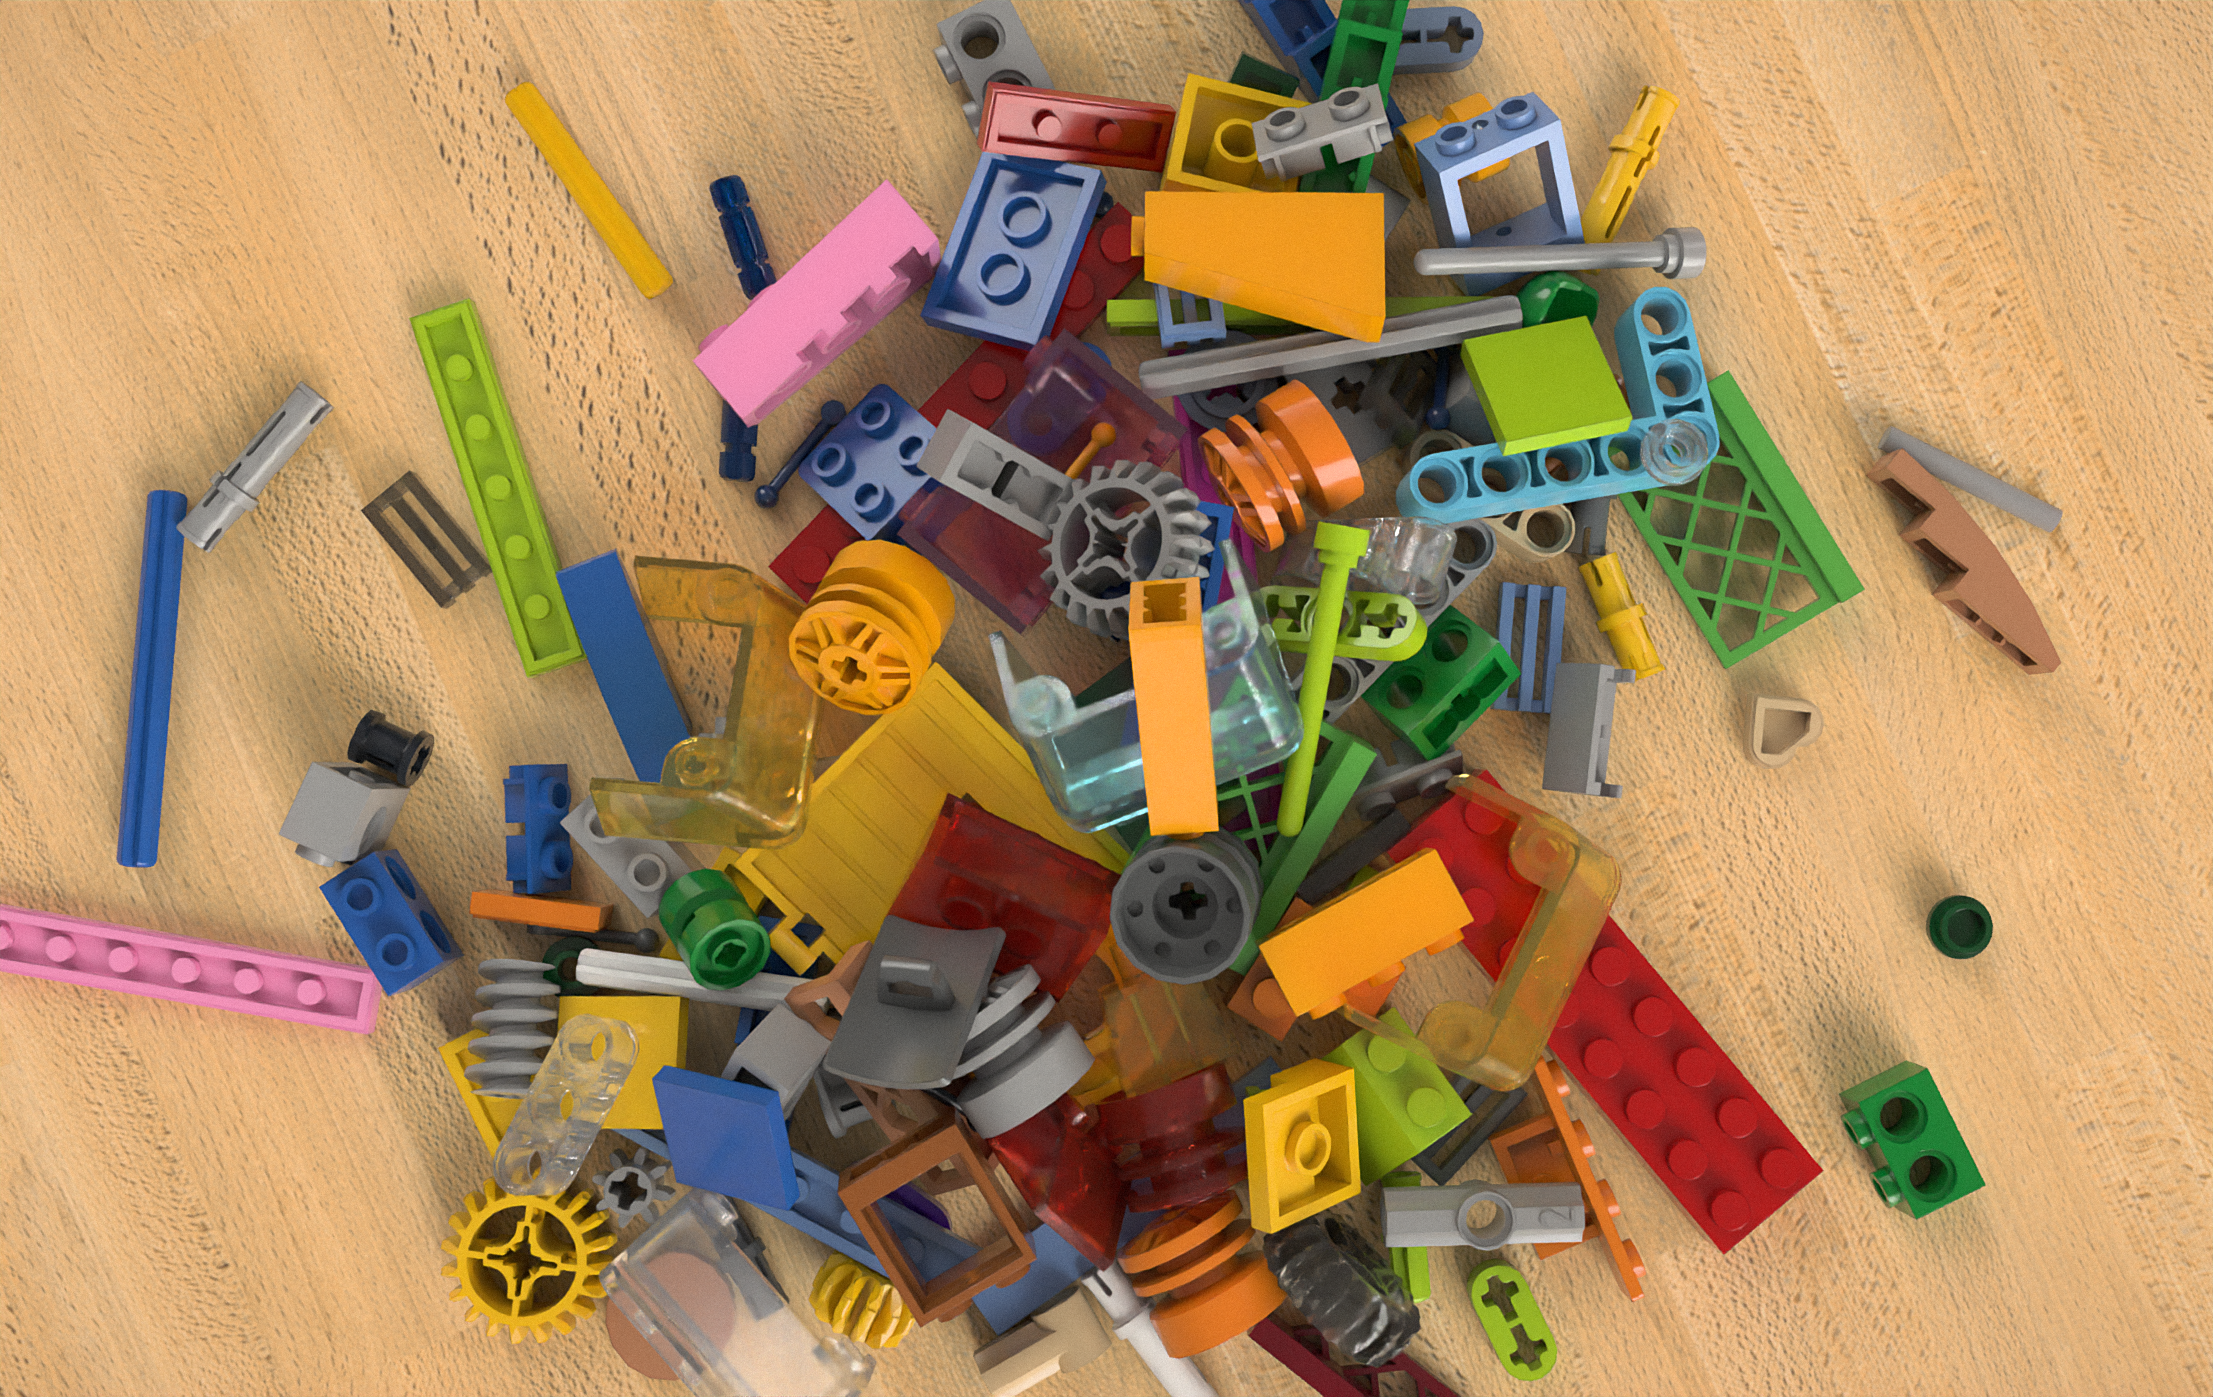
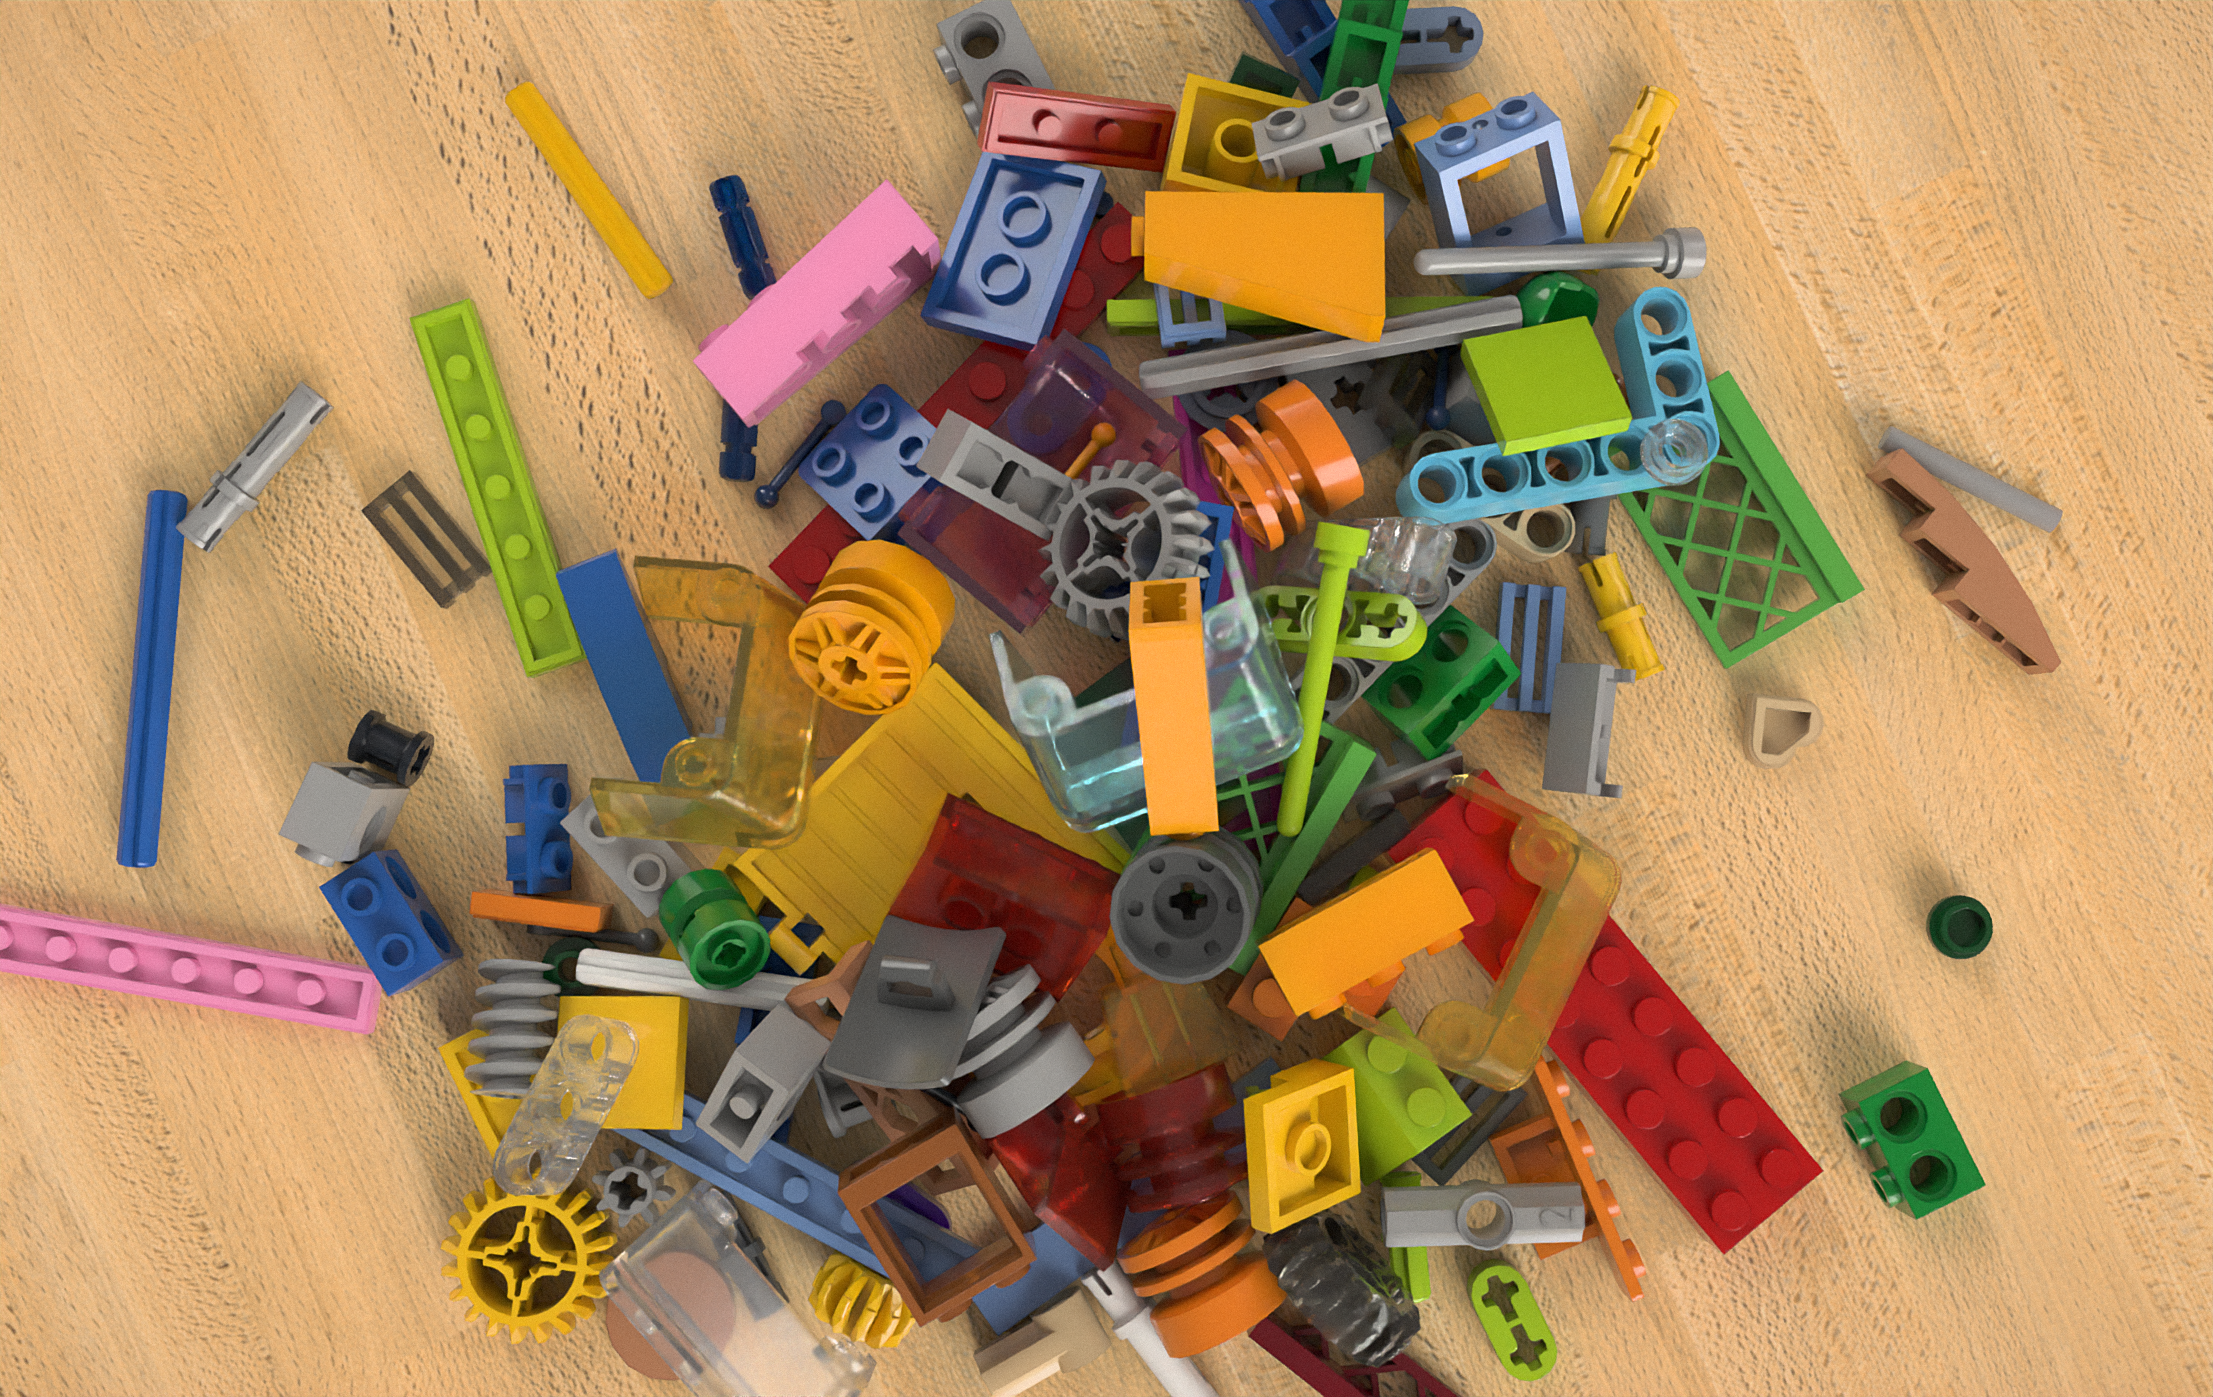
blue tile [652,1065,800,1211] -> none

